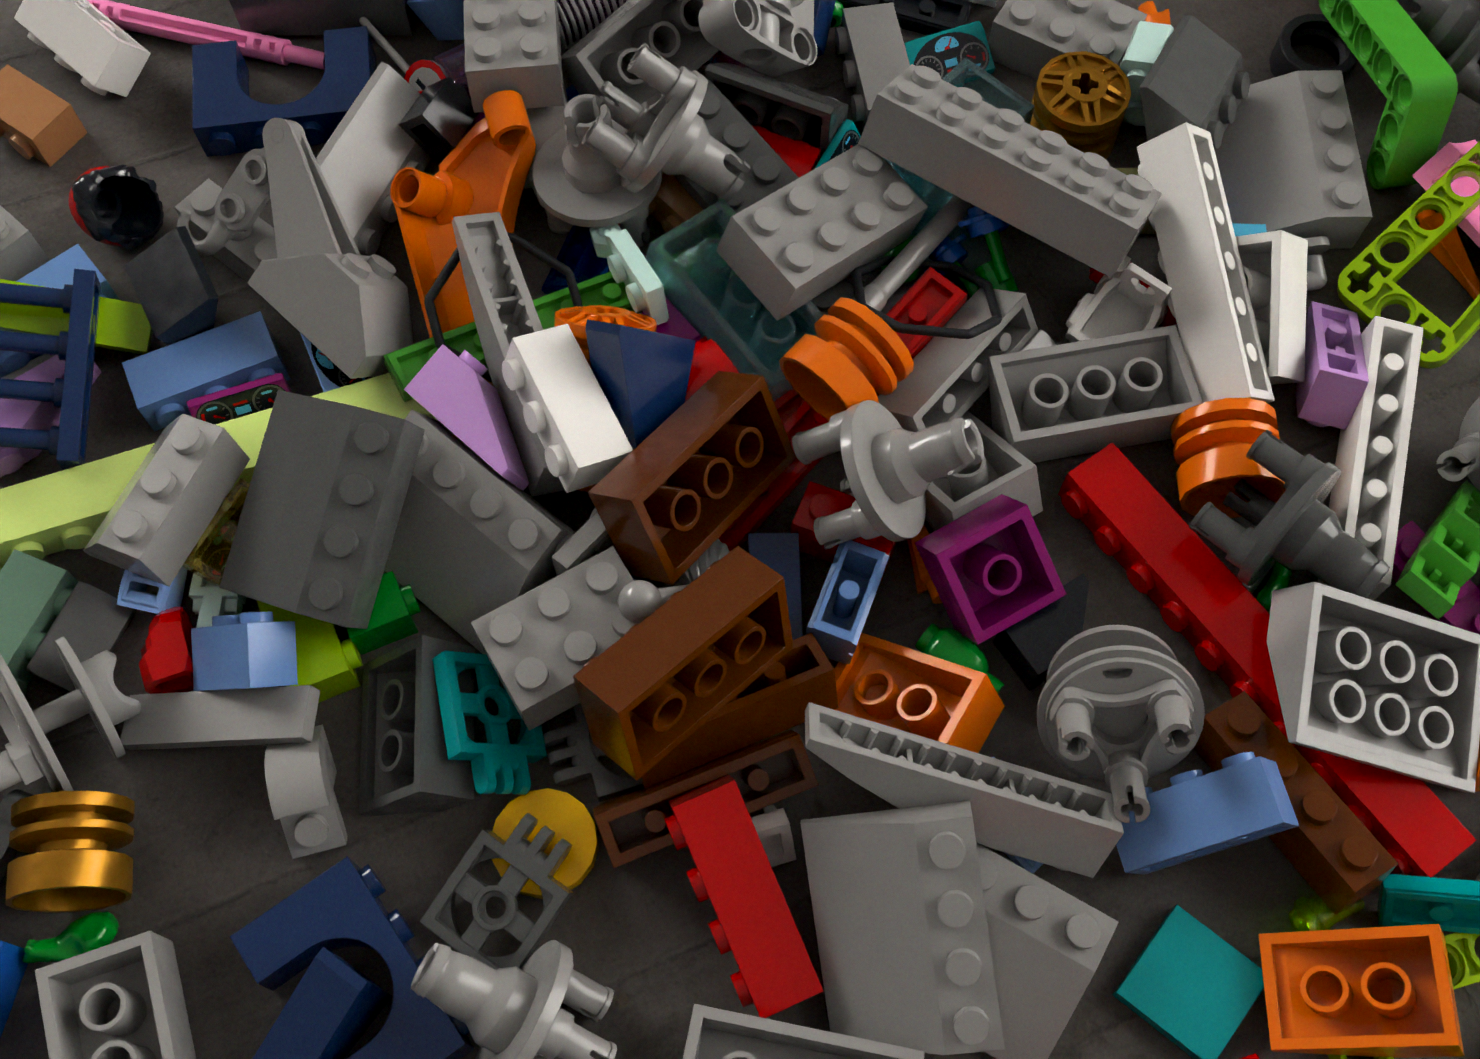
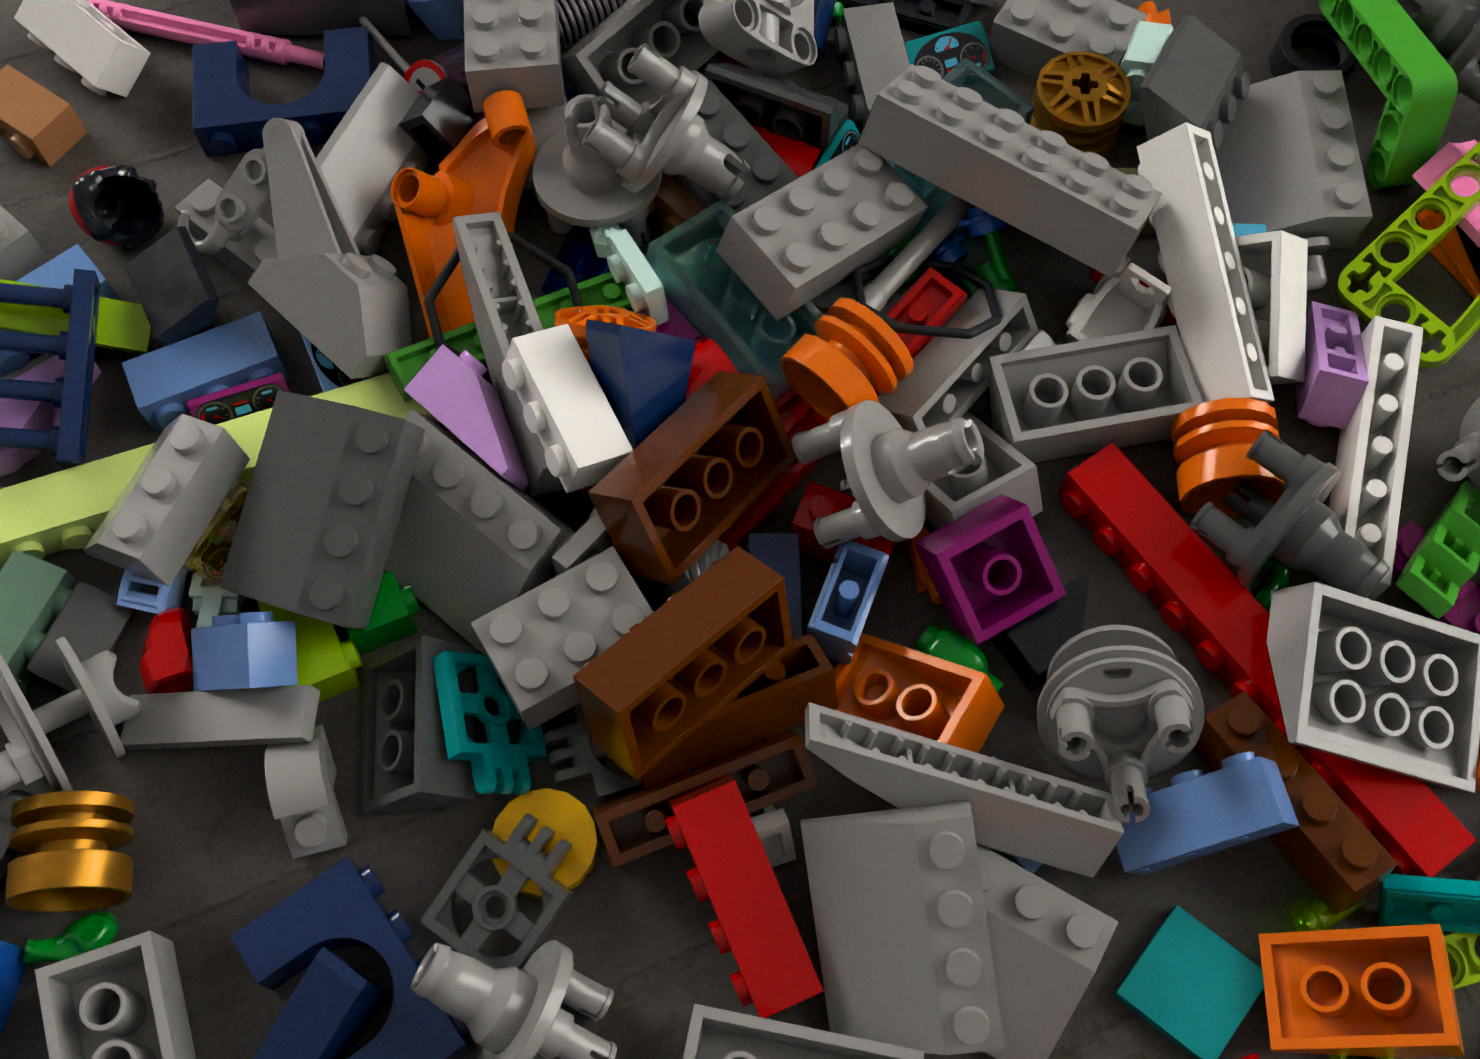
light grey bar [618,580,689,623] -> none

